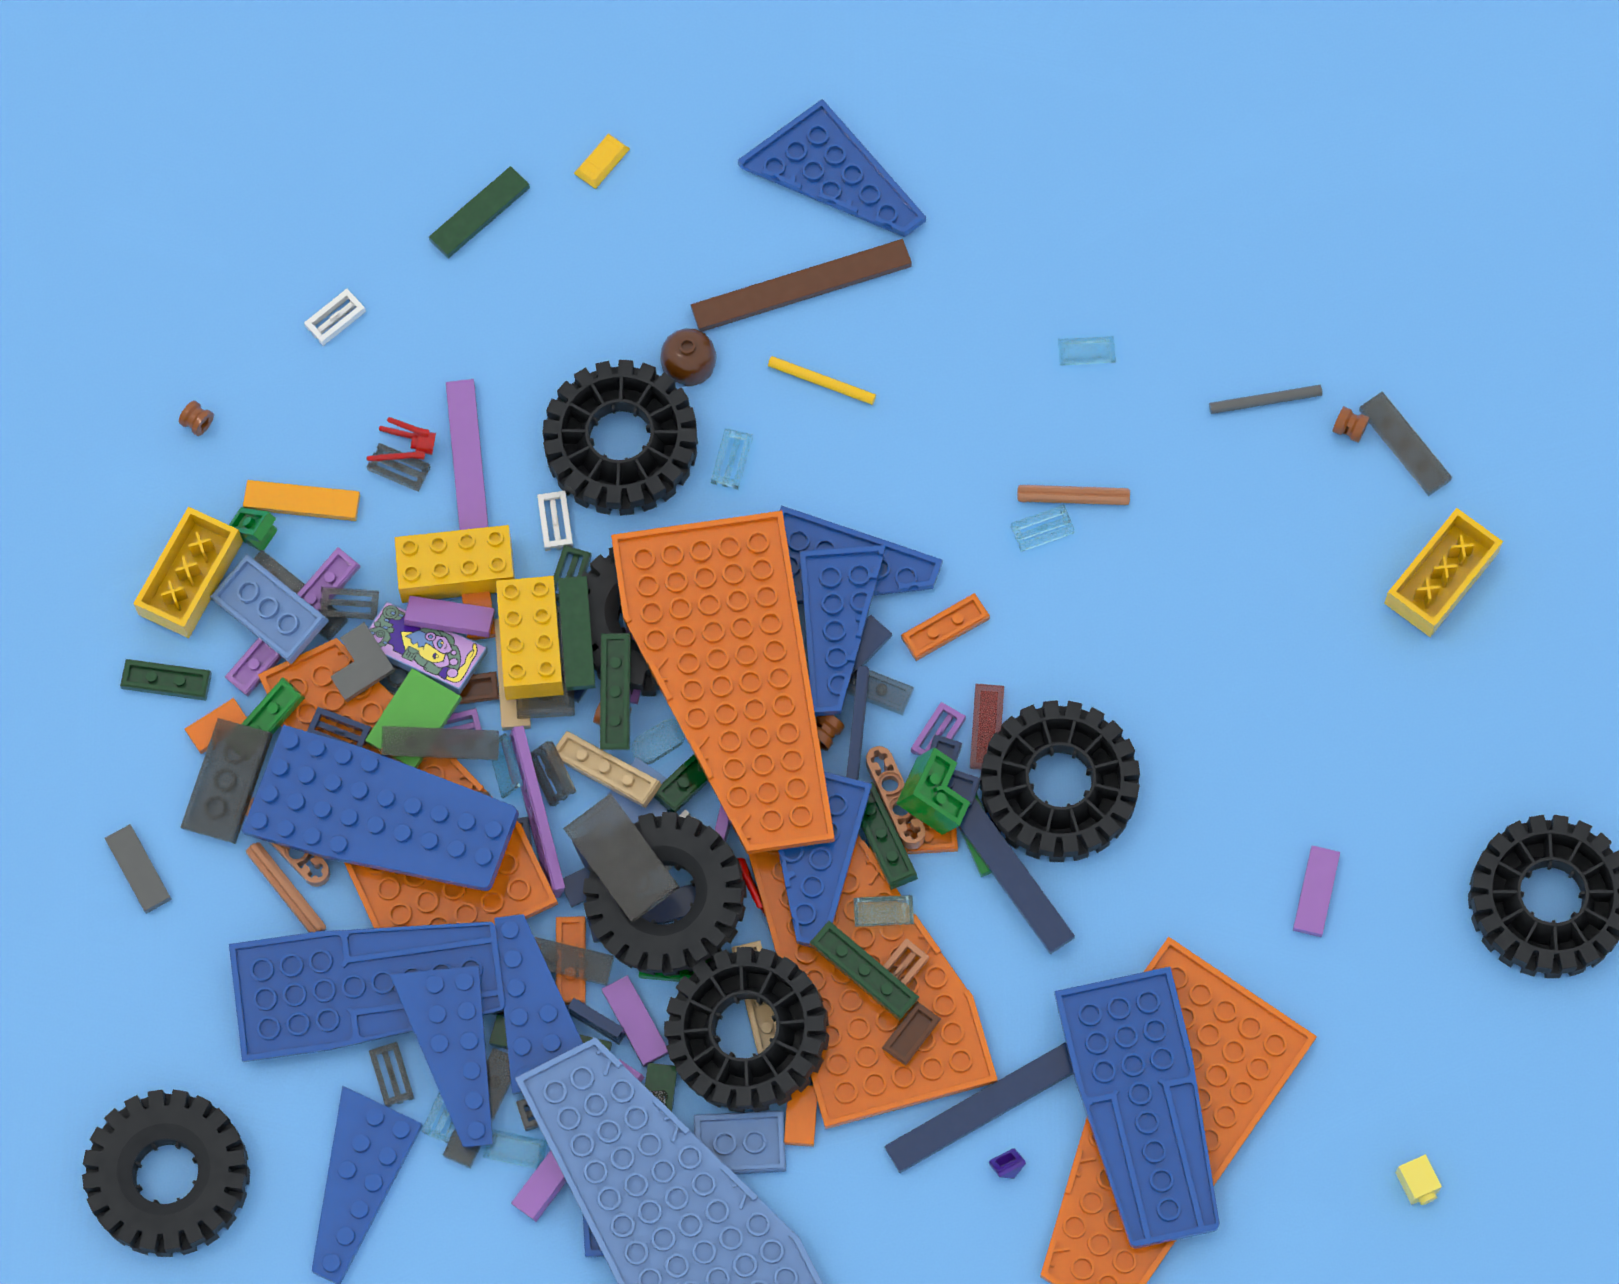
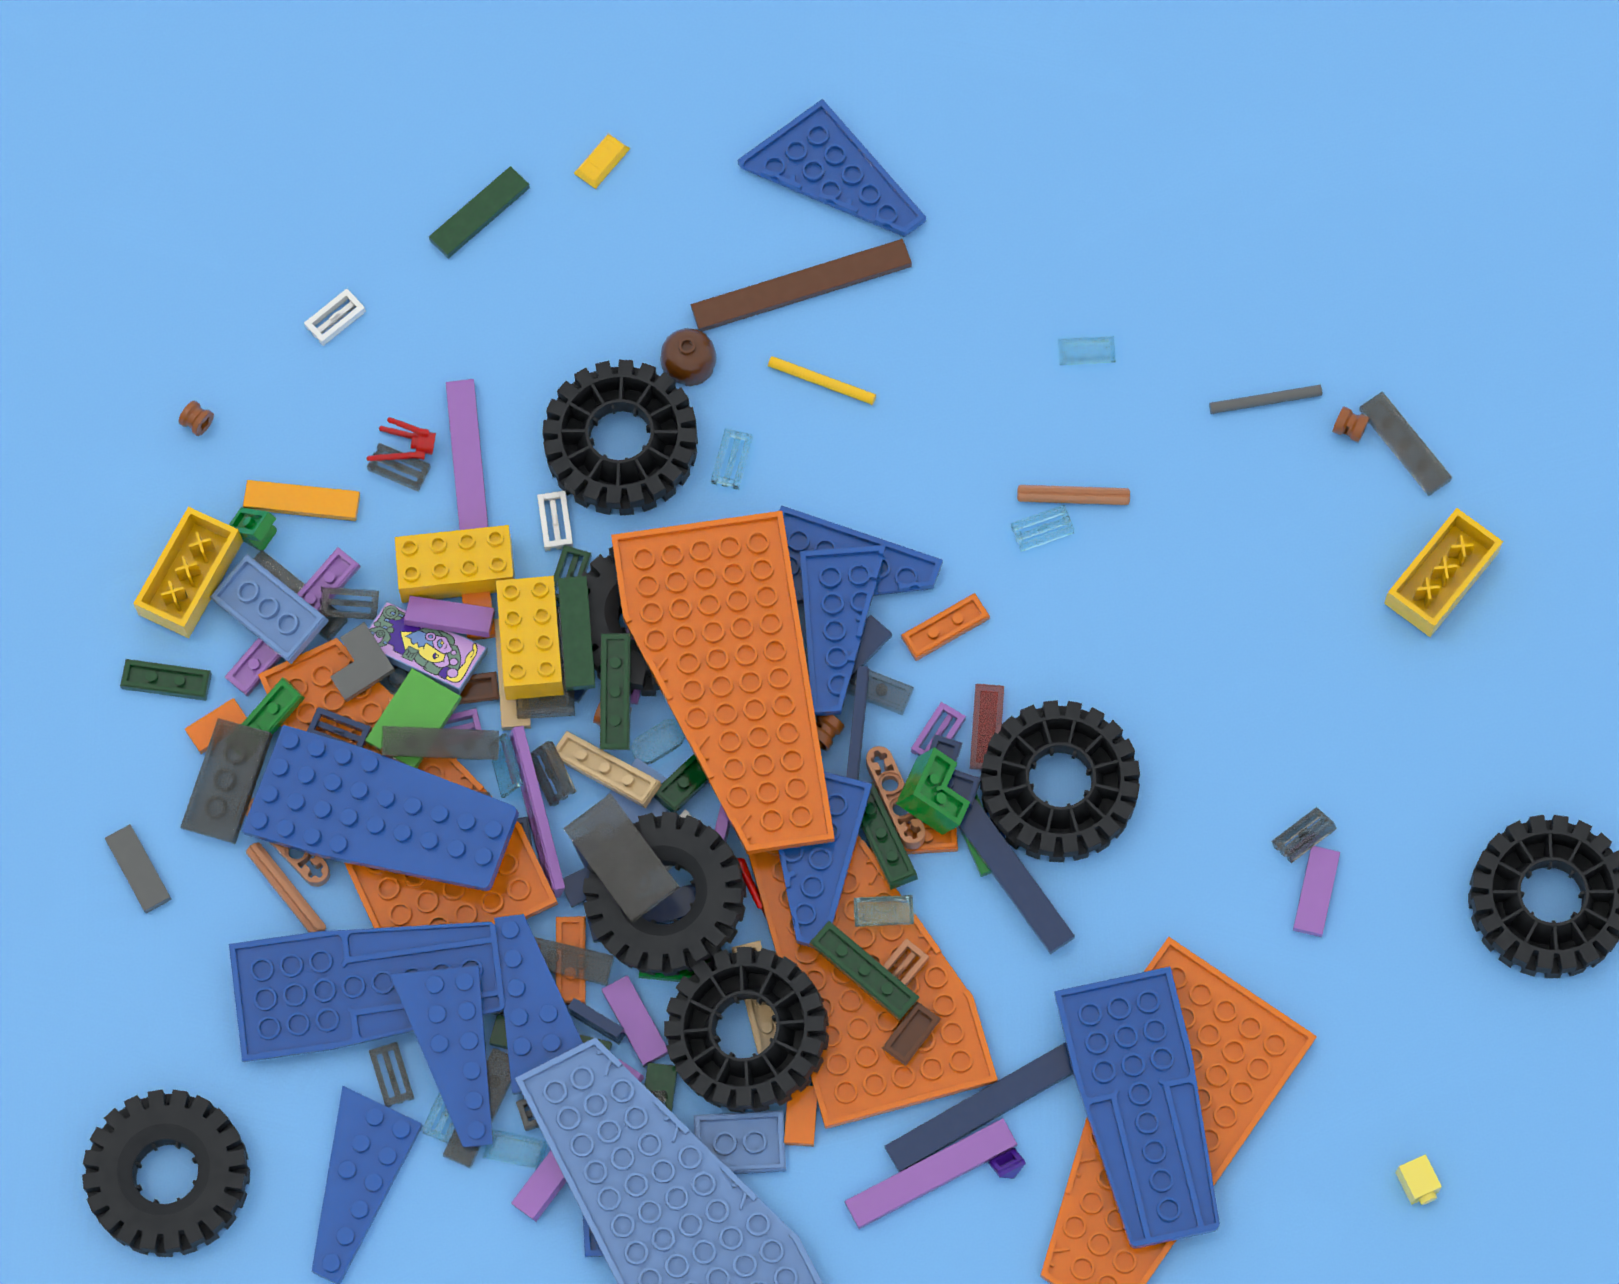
none -> medium lavender tile [845,1119,1017,1229]
none -> clear smoke tile [1271,807,1336,863]

